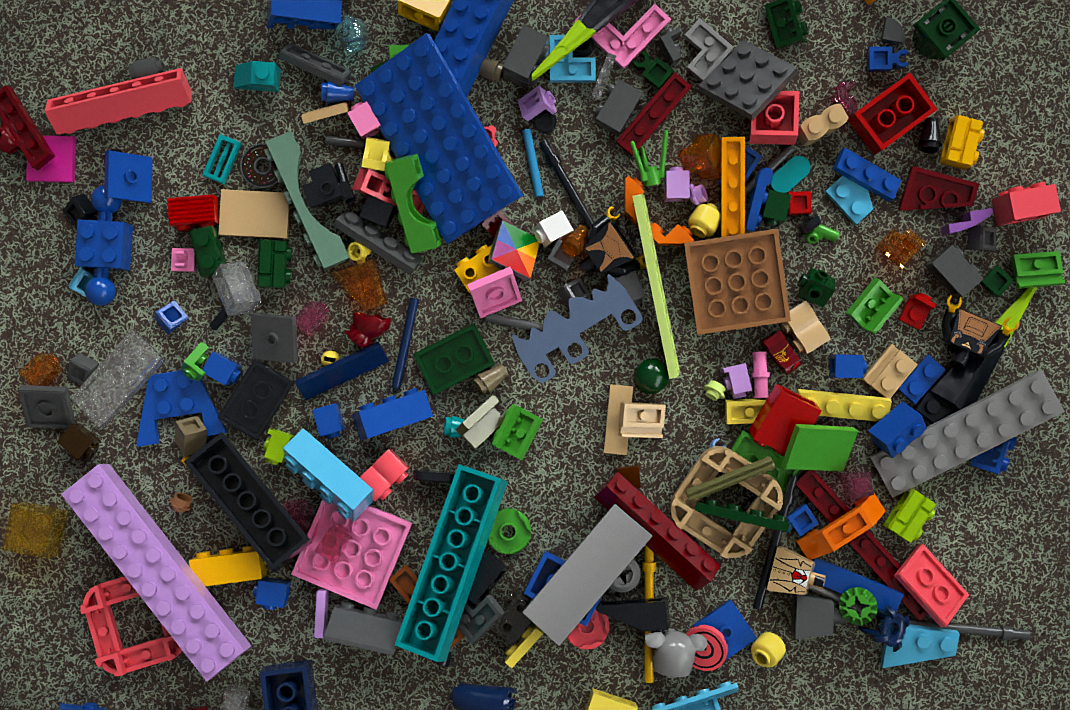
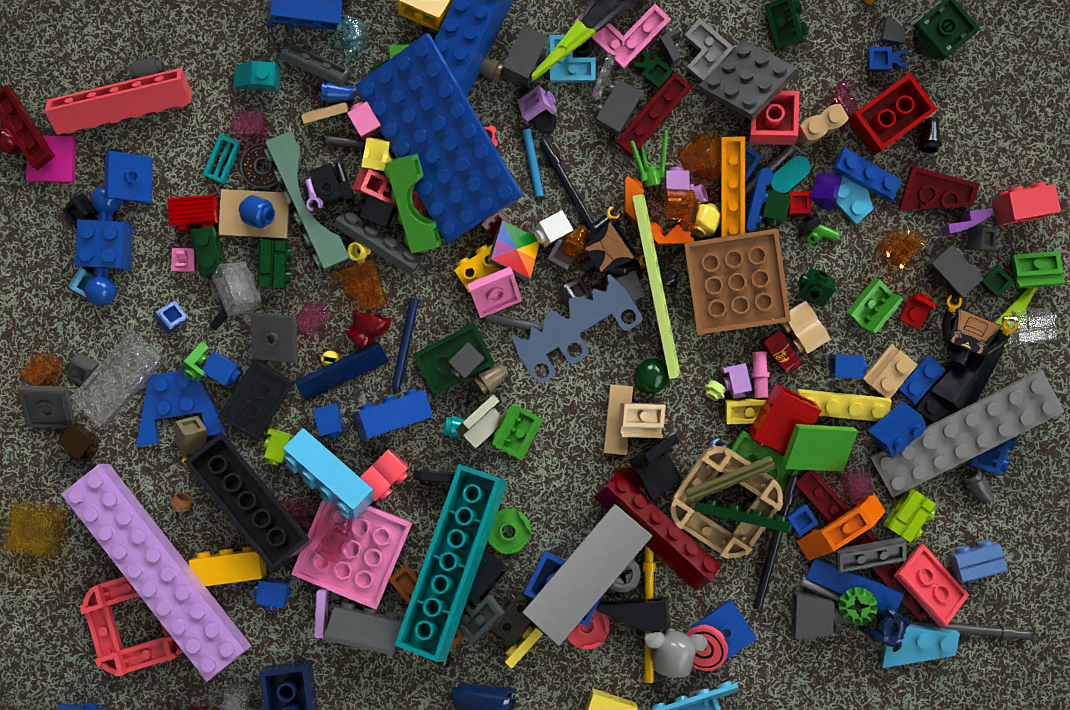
light yellow head [751,632,786,668] -> none
tan torso [767,546,826,595] -> none
yellow brick [939,115,985,170] -> none
none -> clear pink brick [231,111,267,139]
none -> blue head [239,195,275,228]
none -> lavender hand [305,179,323,211]
none -> dark grey brick [448,342,485,378]
none -> black bracket [628,434,682,500]
none -> black plate [660,267,679,288]
none -> clear orange brick [663,188,700,231]
none -> dark purple tile [809,173,842,211]
none -> dark grey tile [835,537,907,573]
none -> medium blue brick [948,539,1008,583]
none -> dark grey cone [963,469,995,504]
none -> clear brick [1002,308,1057,345]

